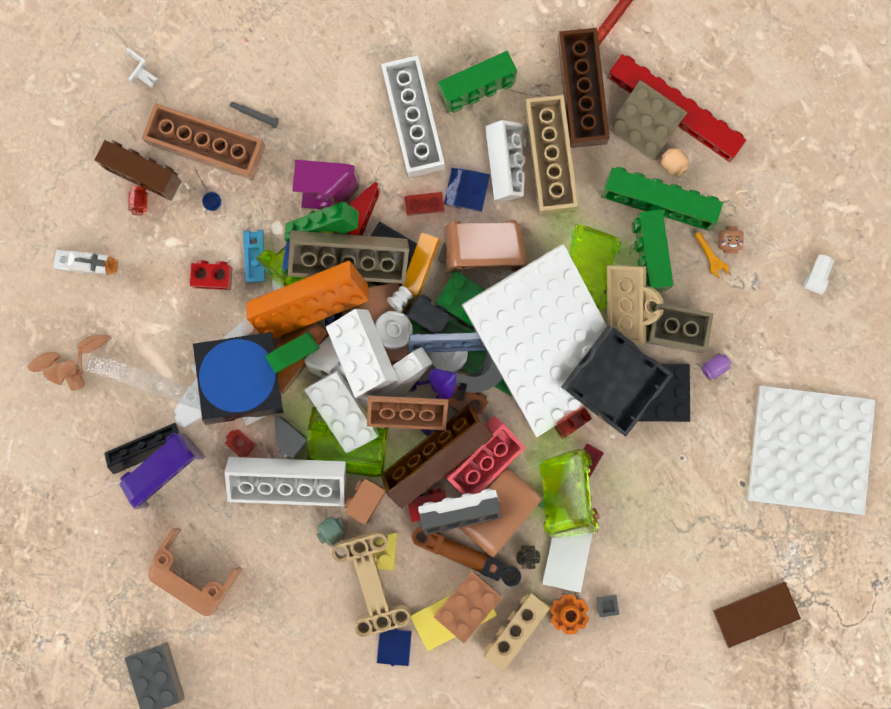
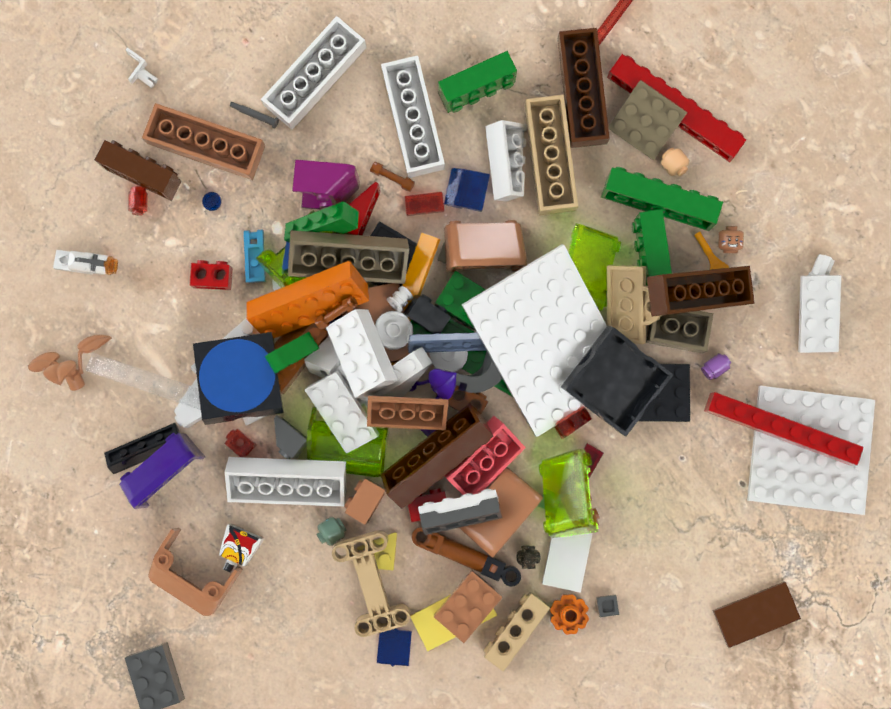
none -> torso [219,524,264,573]
none -> white brick [261,16,366,130]
none -> dark orange bar [315,296,358,330]
none -> dark orange bar [370,162,415,192]
none -> reddish brown brick [647,266,755,317]
none -> red brick [704,392,864,466]
none -> white plate [798,275,841,353]

